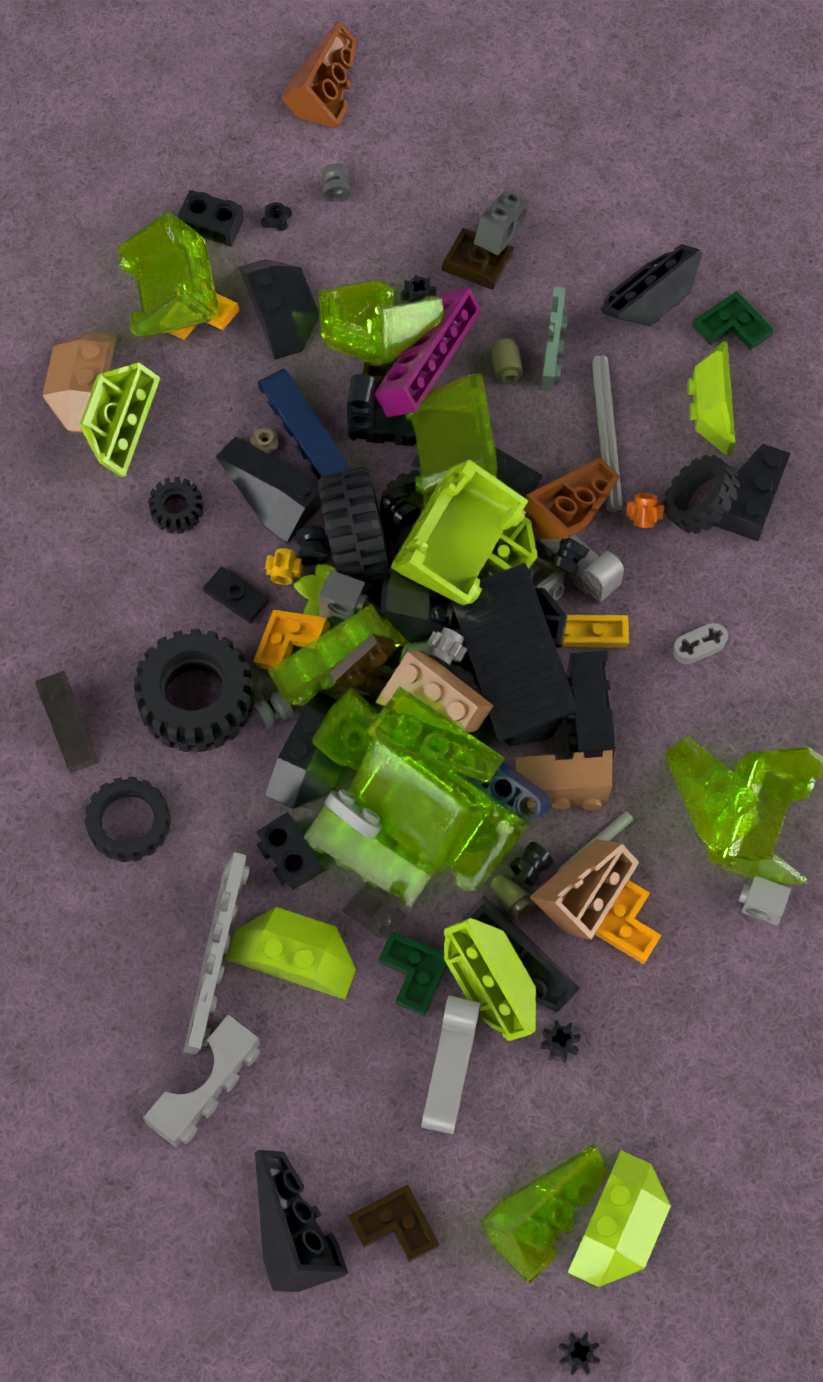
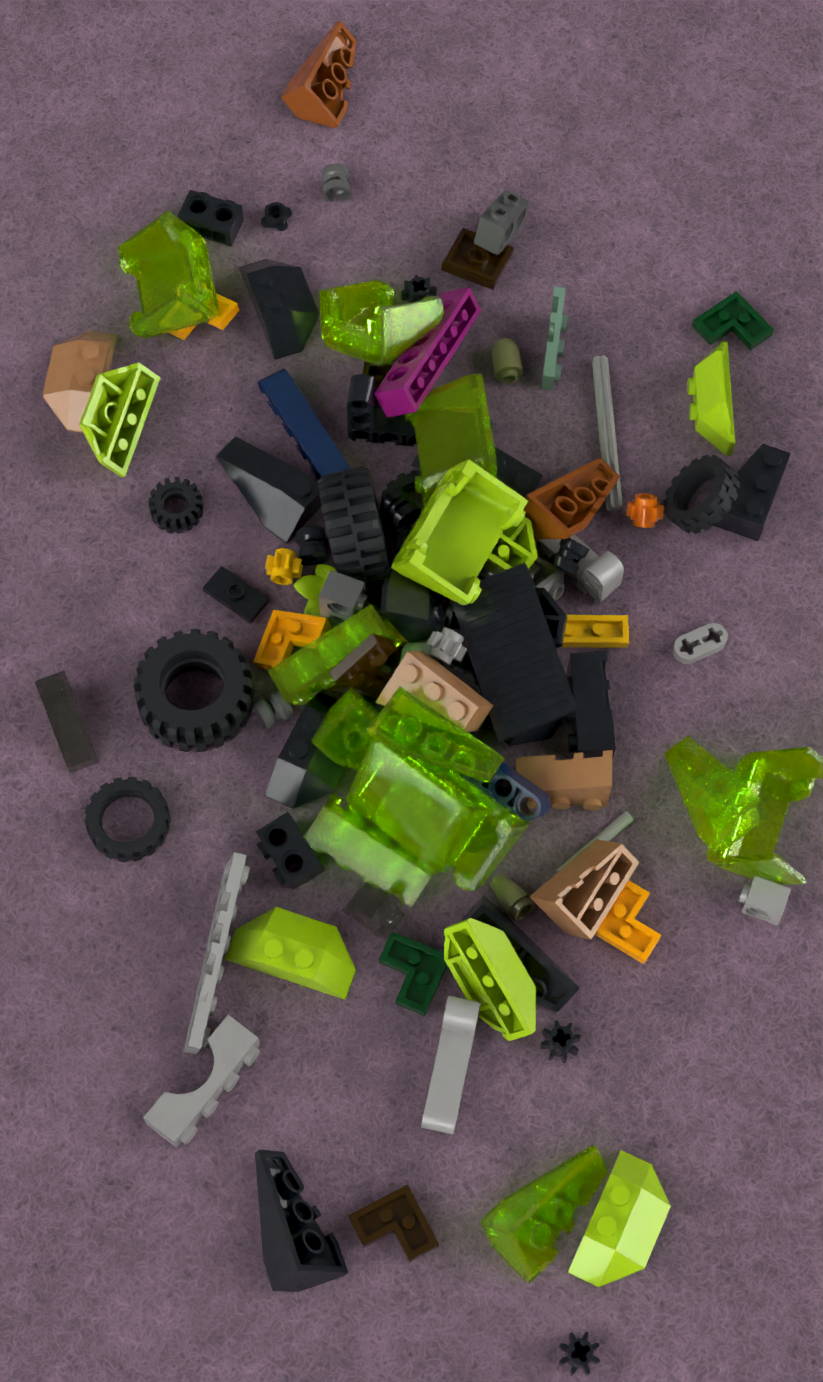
dark tan plate [250,428,279,454] -> none
light grey plate [325,789,382,839] -> none
black wheel [509,841,554,886] -> none
black wedge [601,244,702,326] -> none

